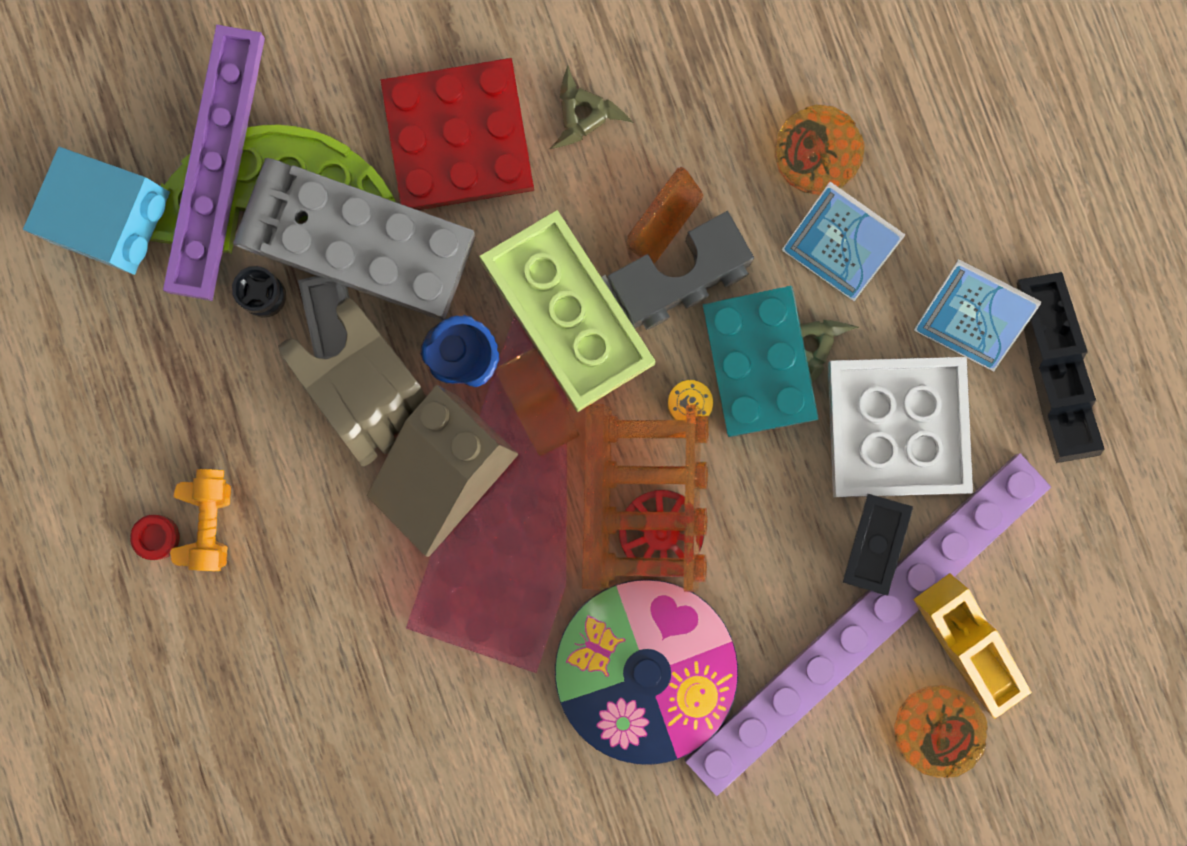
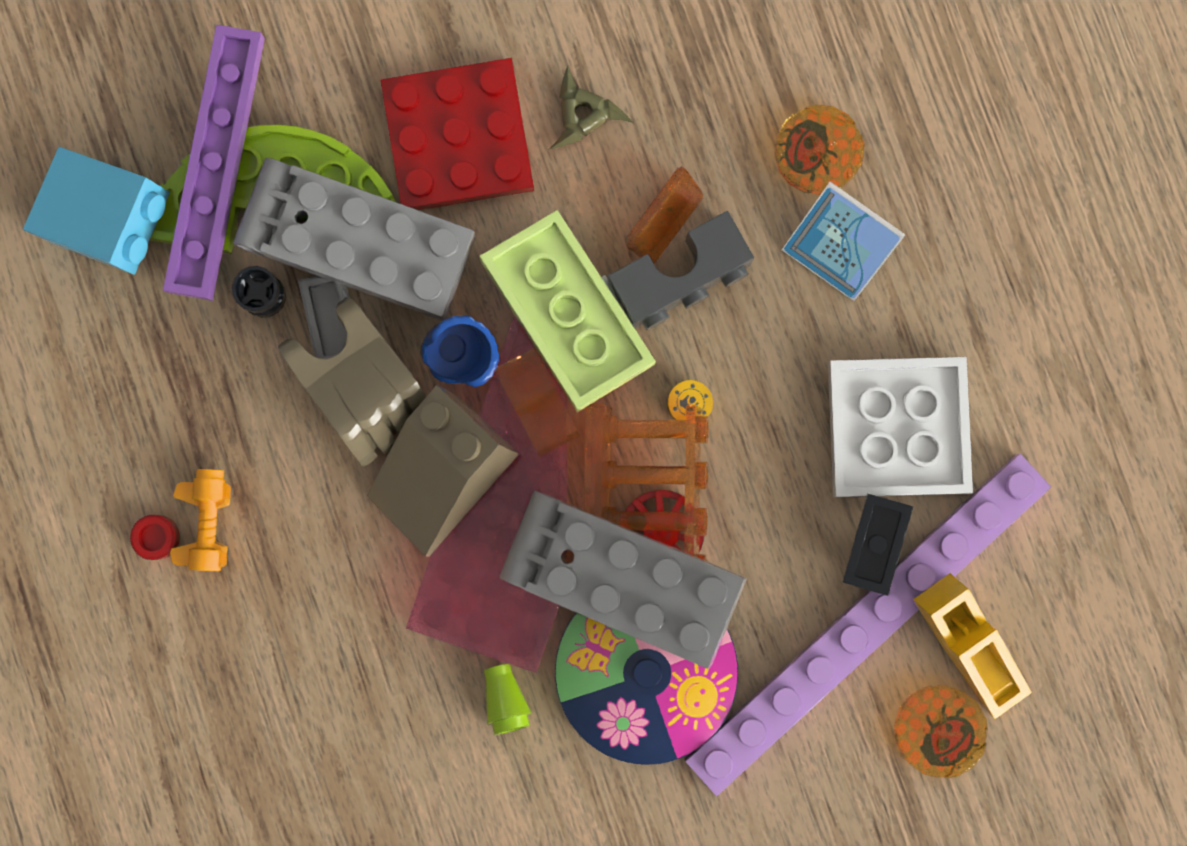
teal plate [703,285,819,437] -> none
olive piece [800,319,859,383] -> none
piece [914,259,1041,372] -> none
black slope [1017,272,1105,463] -> none
none -> lime cone [484,664,532,735]
none -> light grey hinge [499,490,747,669]

